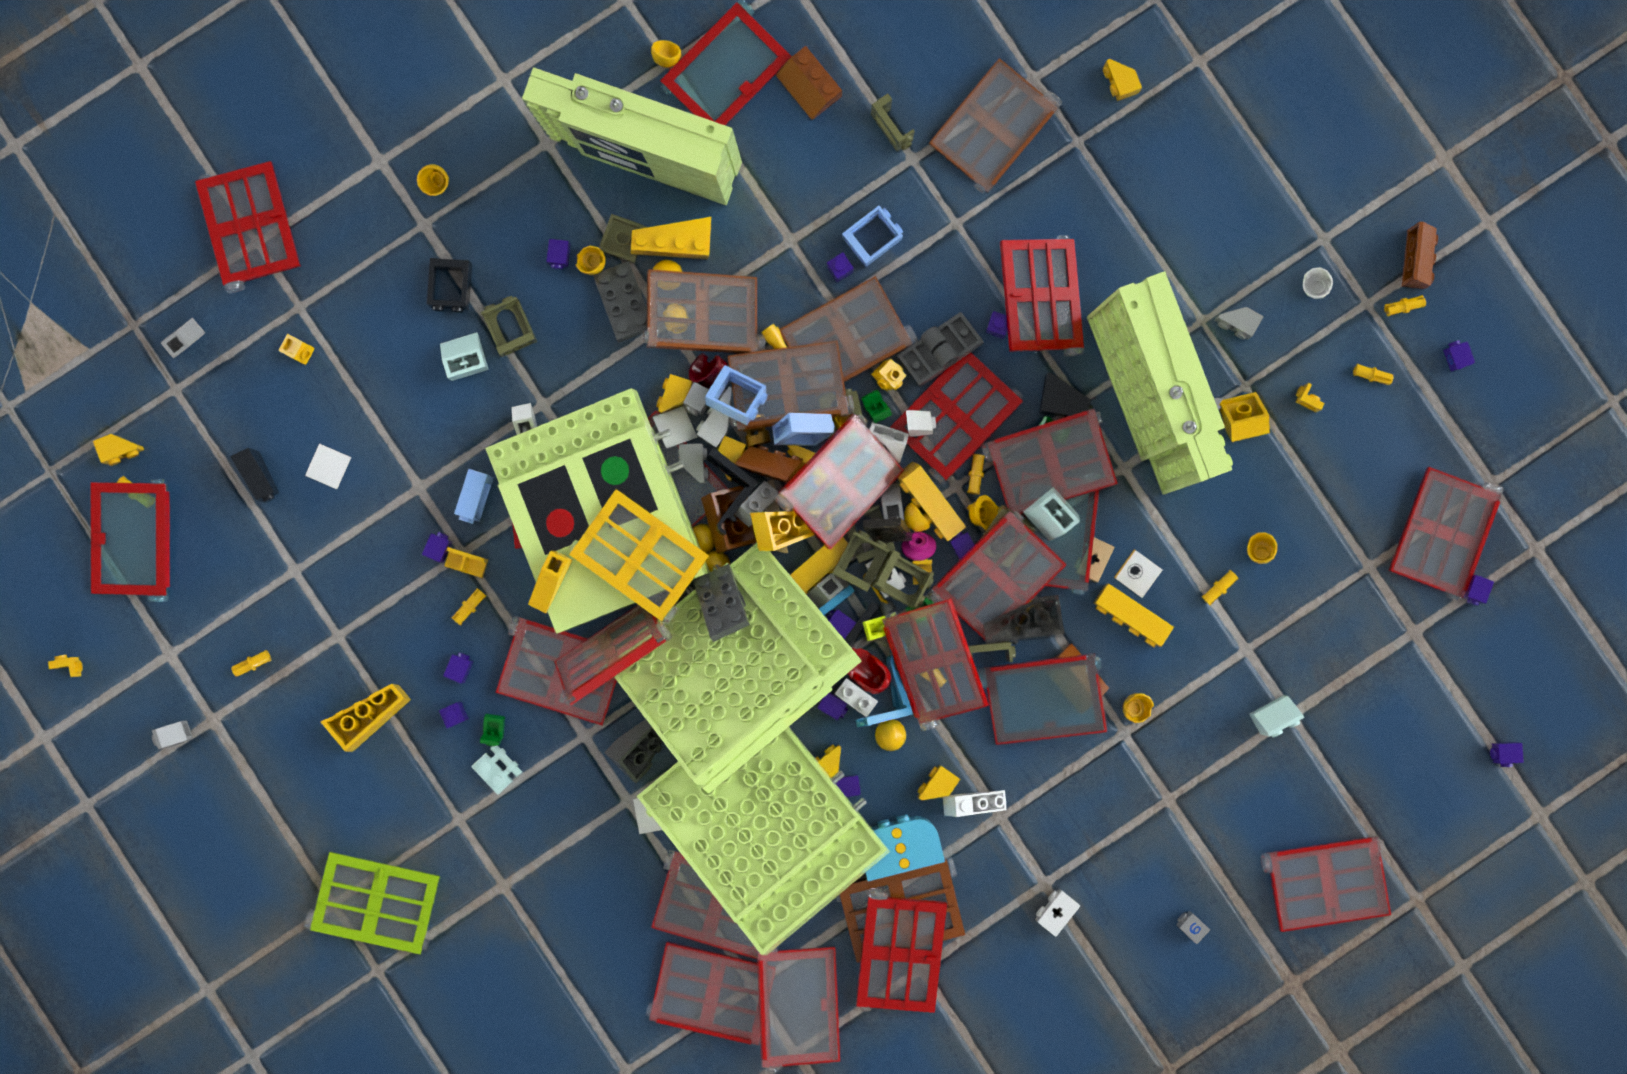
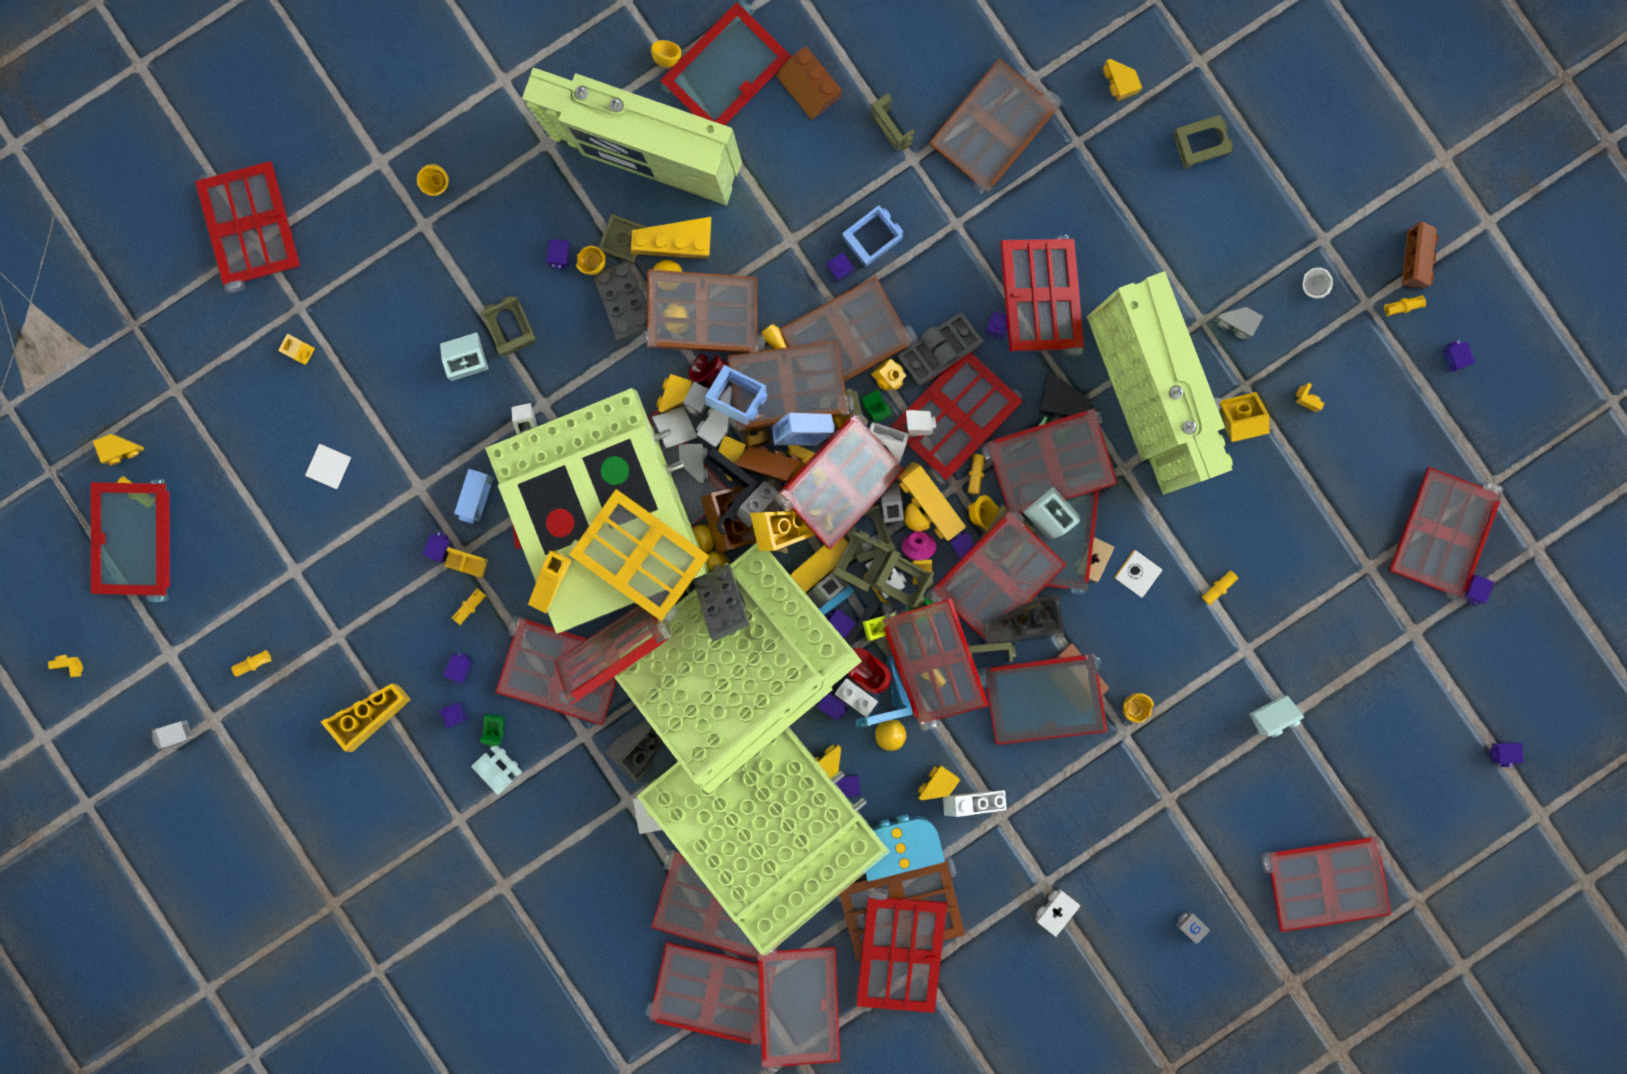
light grey slope [161,317,205,358] -> none
black slope [230,448,279,503] -> none
door [304,852,440,955] -> none
black window [427,258,472,313] -> none
clear smoke plate [863,517,913,542] -> none
yellow brick [1093,583,1174,648] -> none
yellow hair [1247,532,1277,564] -> none
yellow axle [1353,363,1393,385] -> none
none -> olive panel [1173,115,1233,170]

